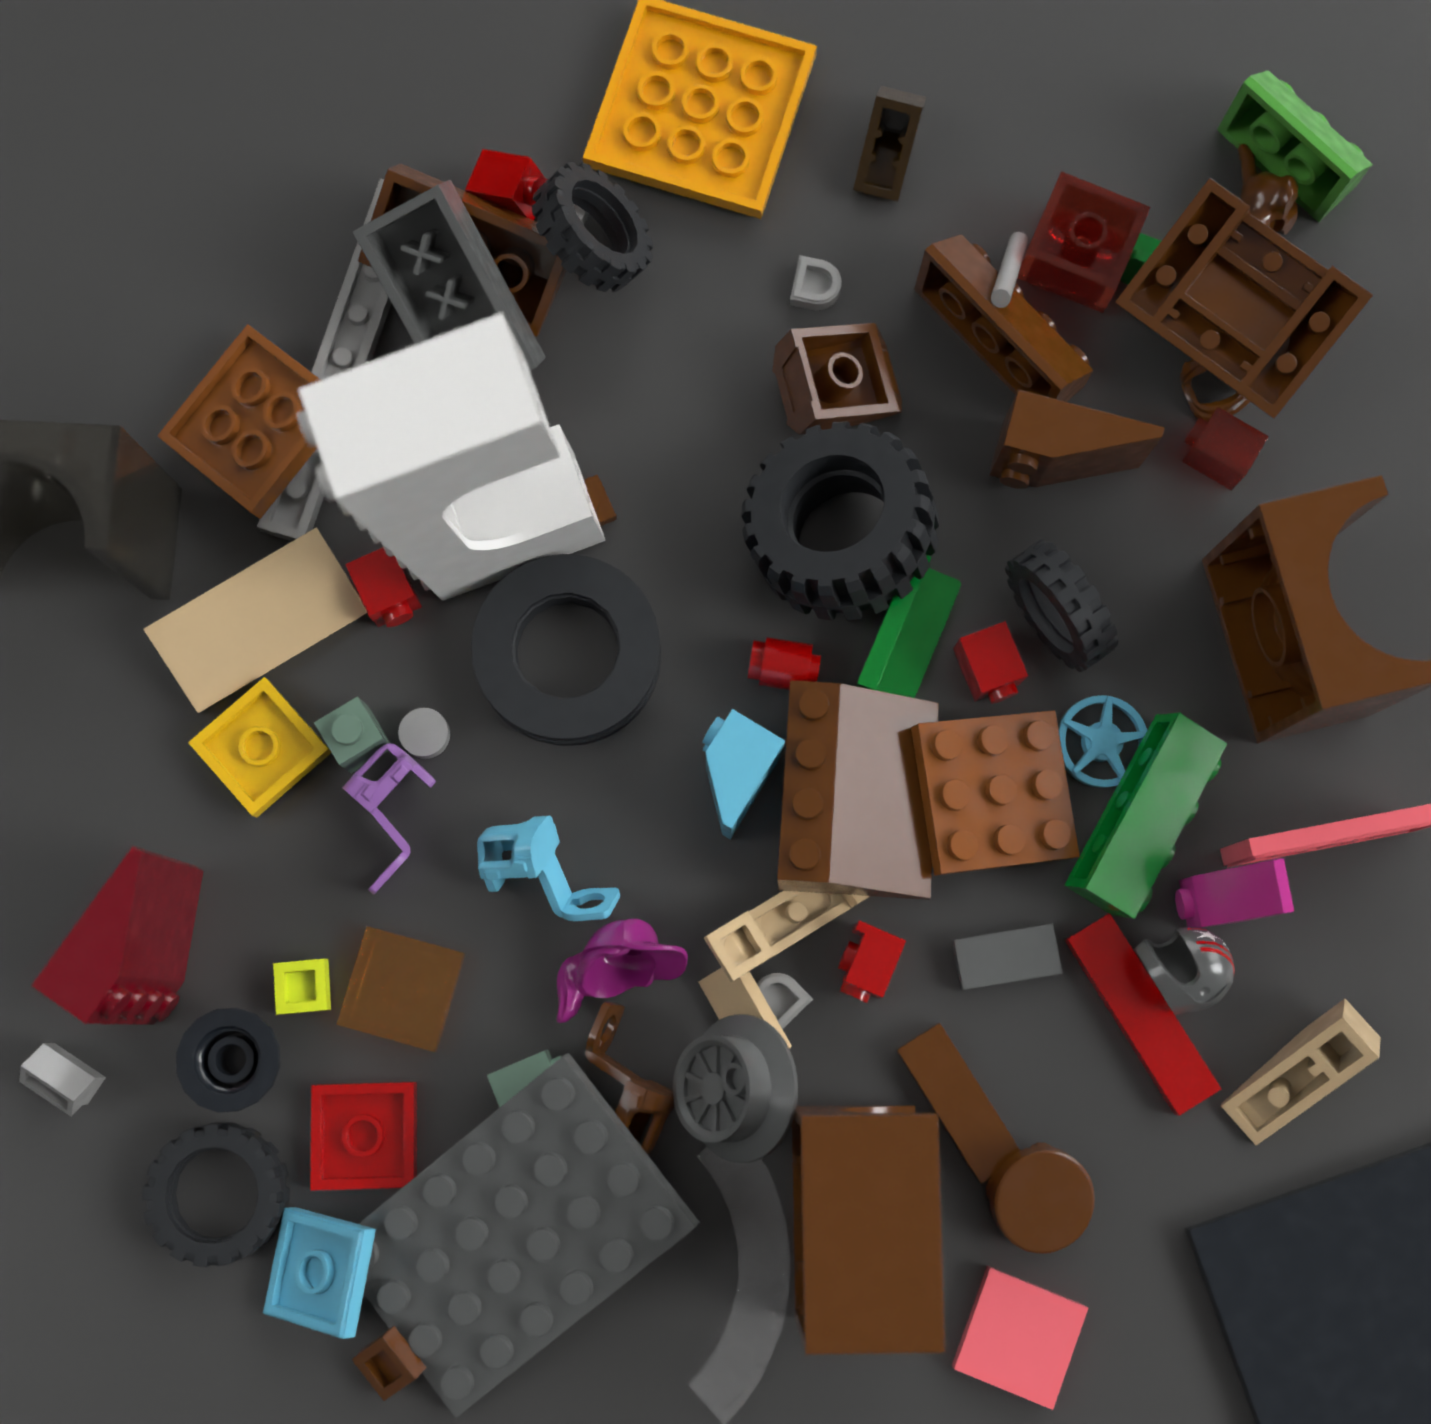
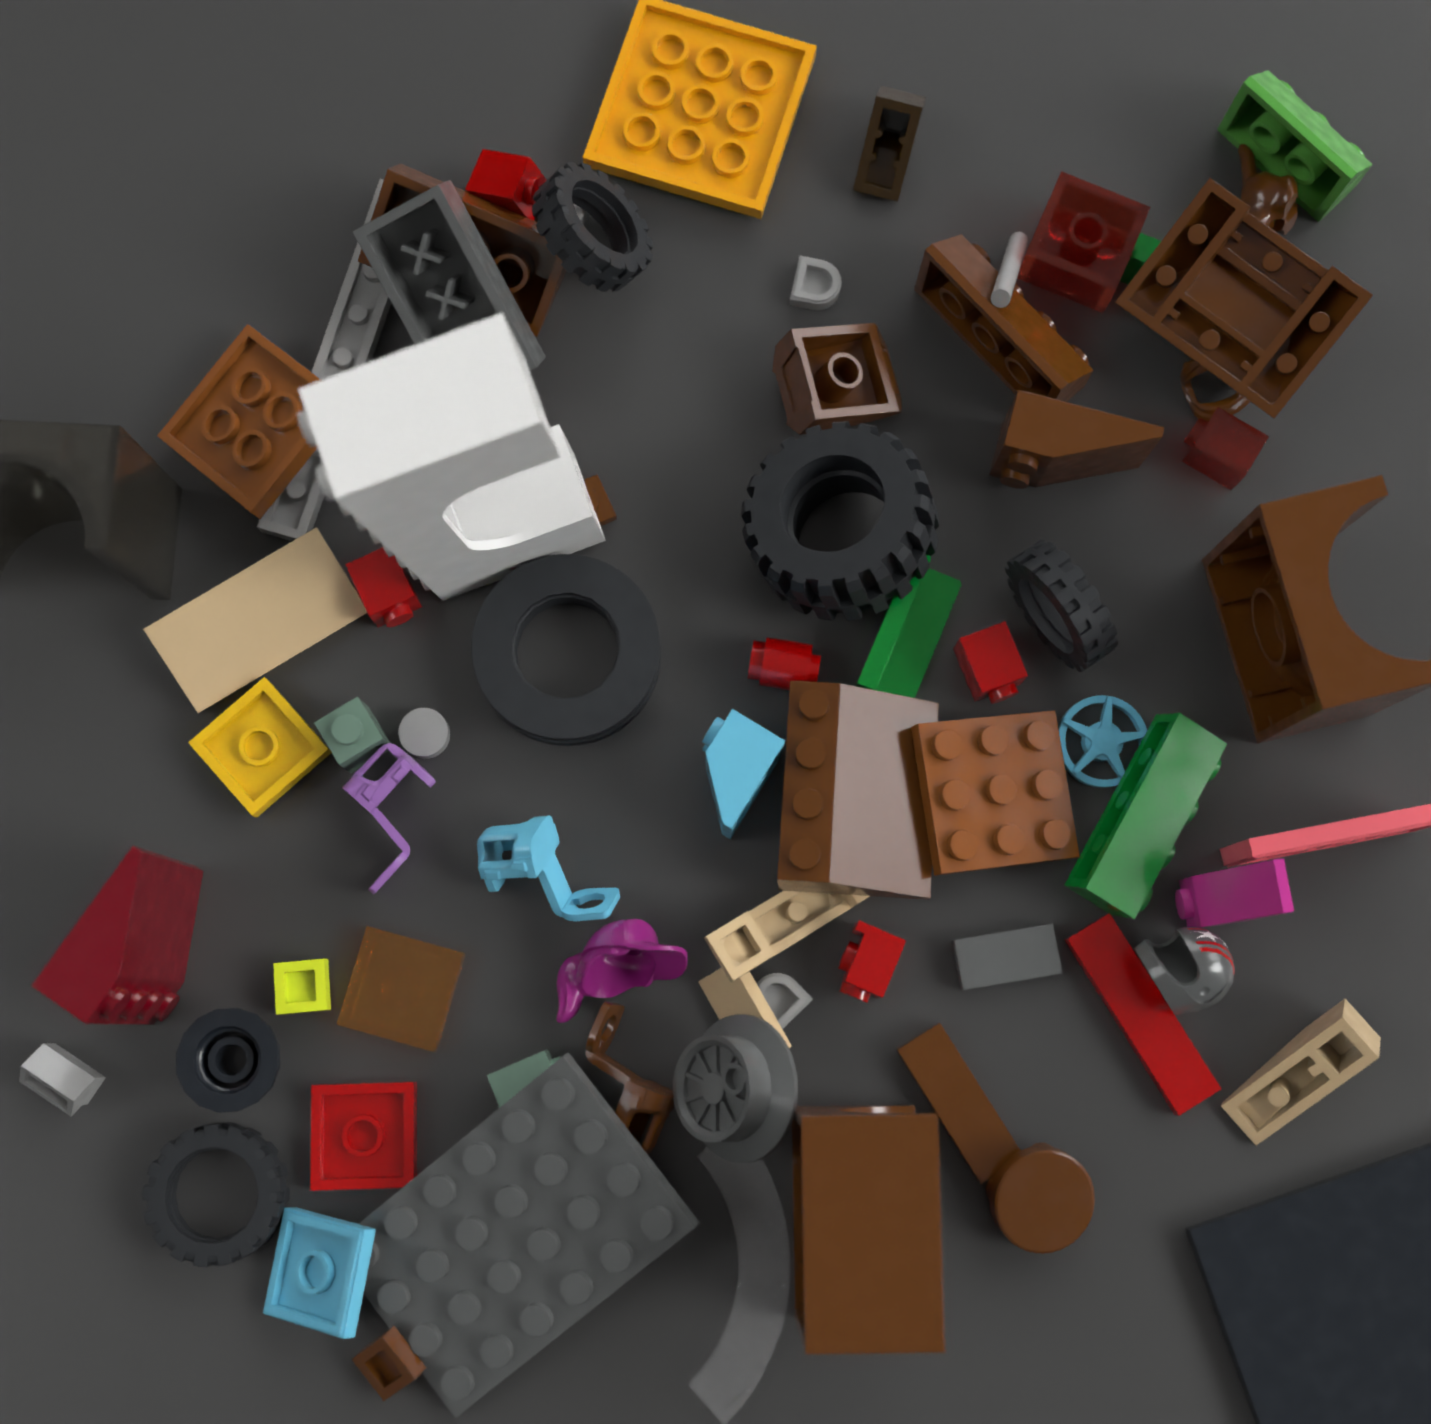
coral tile [951,1265,1088,1410] -> none

